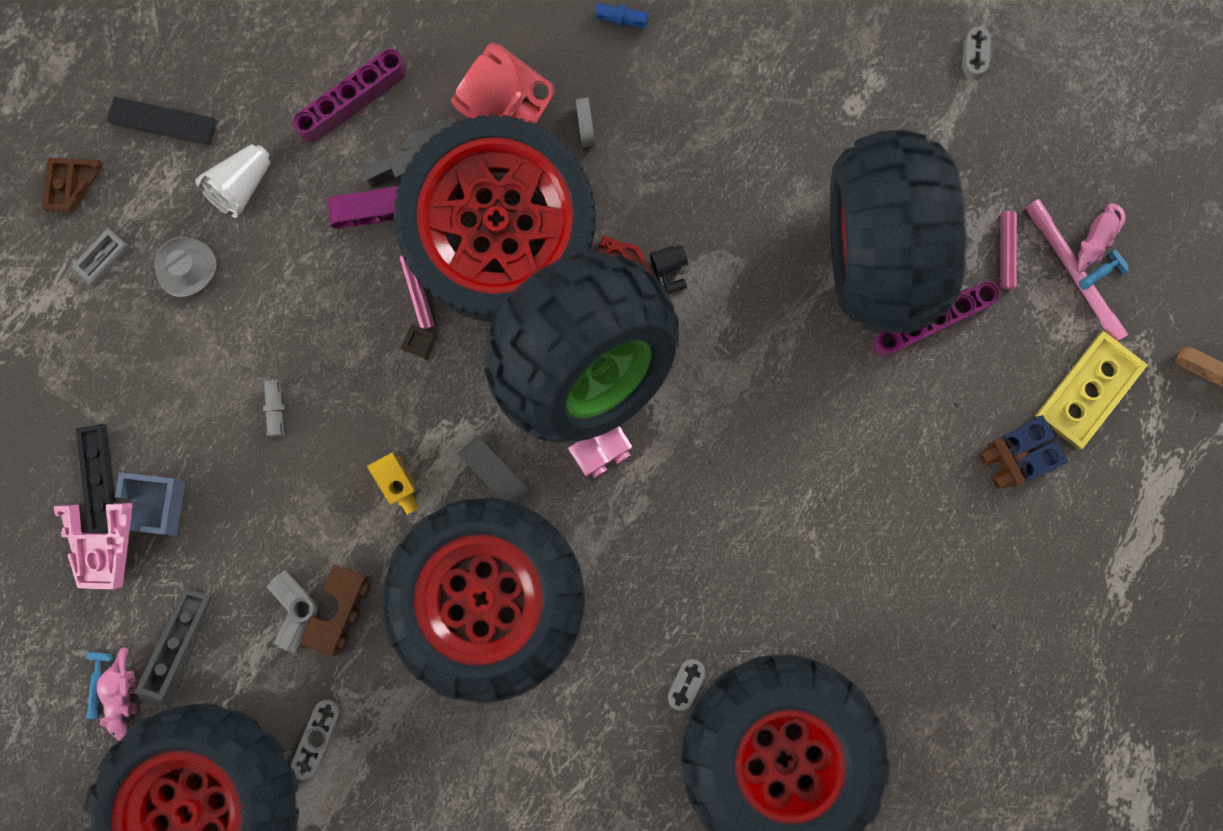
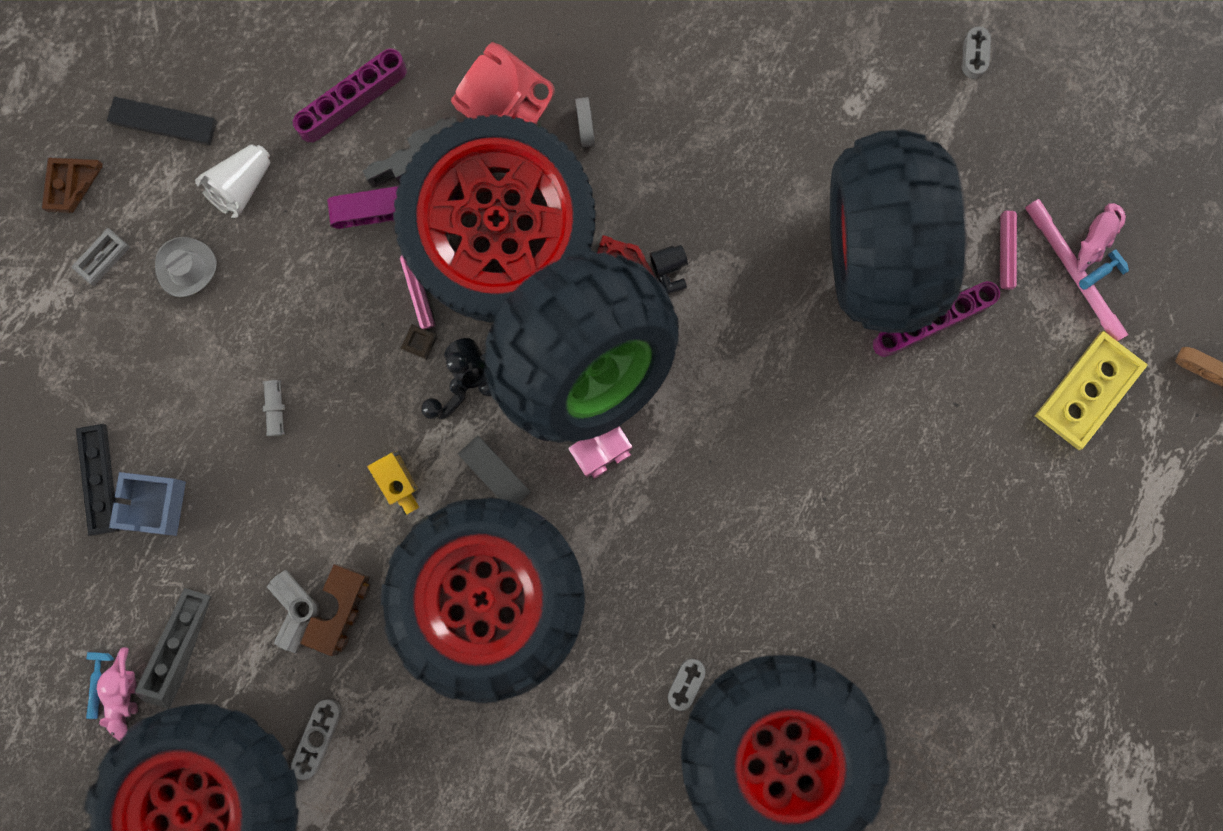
bright pink wing [54,503,132,589] -> none
blue pin [595,2,649,29] -> none
dark blue hips [978,415,1069,489] -> none
none -> black wheel [421,338,492,420]

